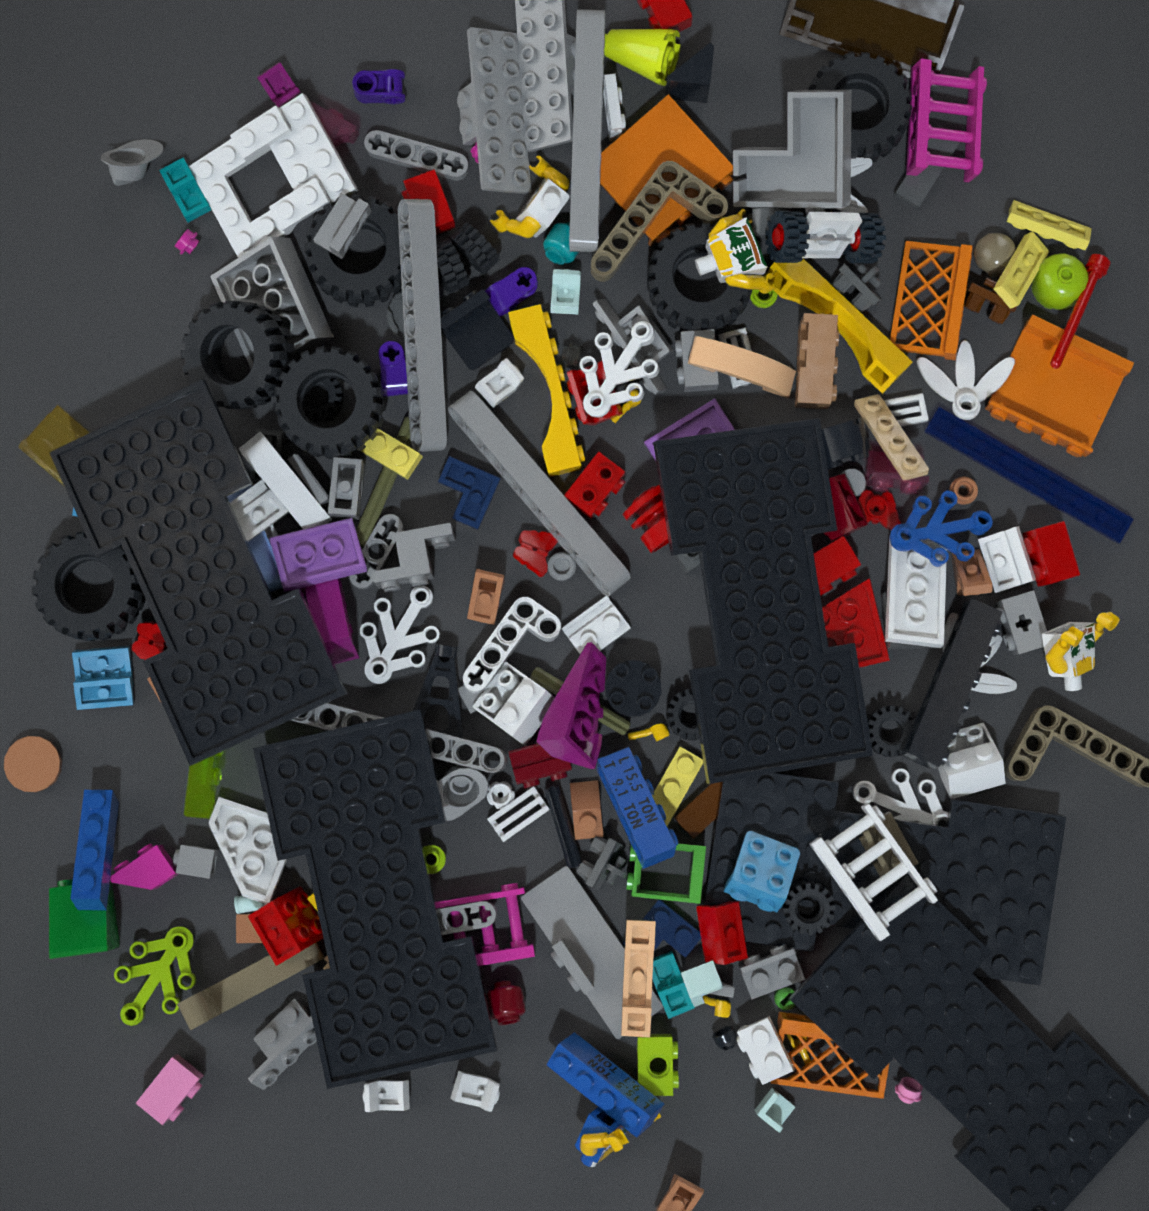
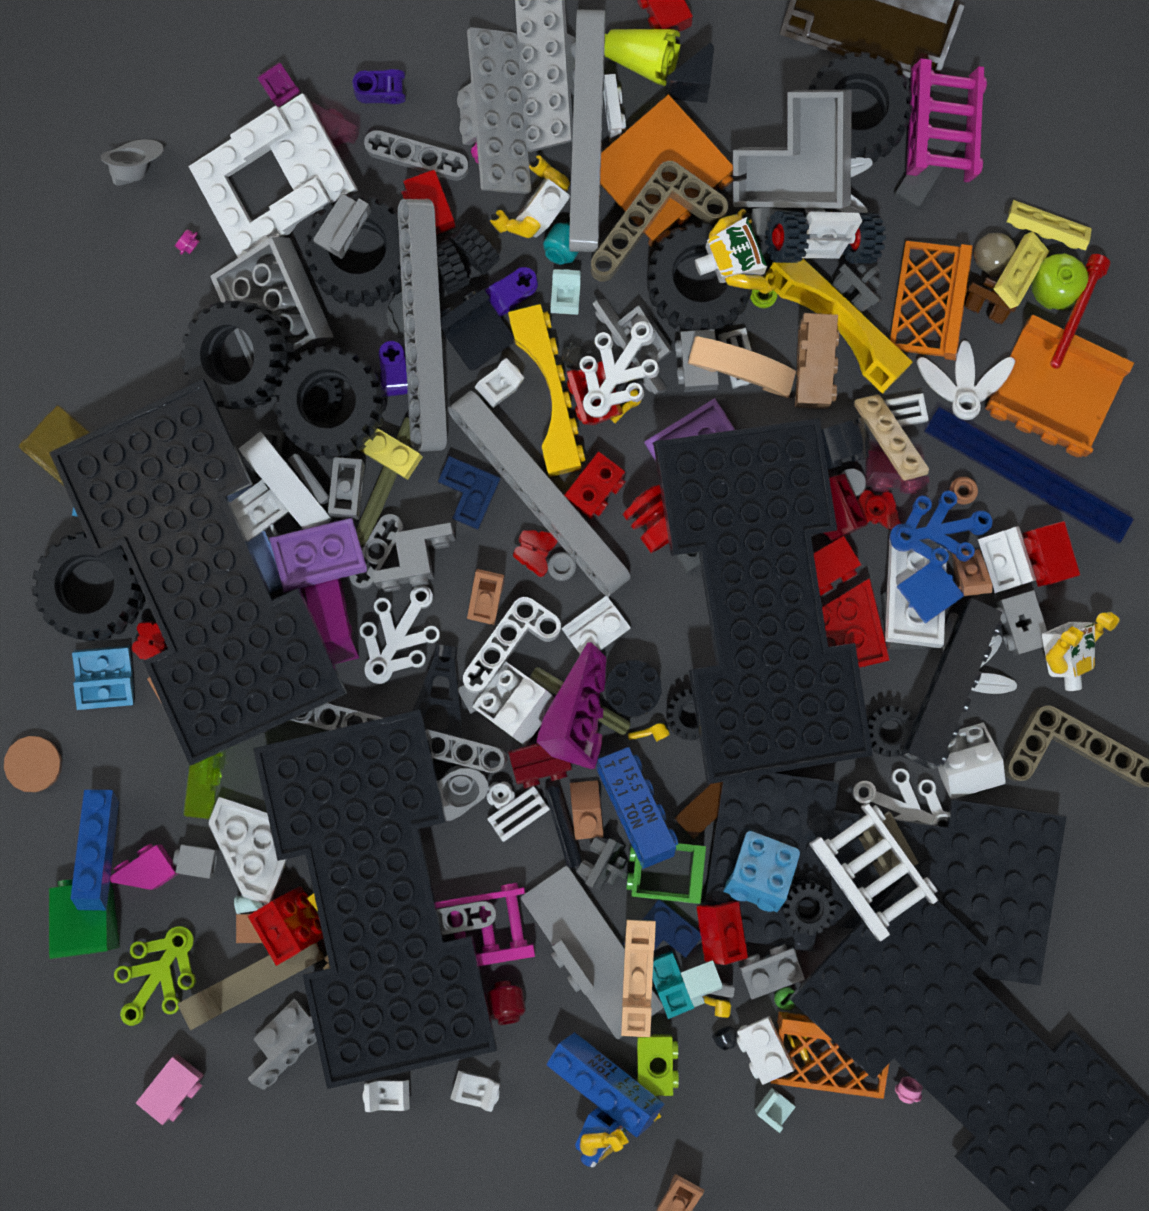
teal slope [159,158,212,223] -> none
lime plate [423,845,446,874] -> none
light yellow plate [652,747,703,826] -> none
none -> blue piece [897,562,964,624]

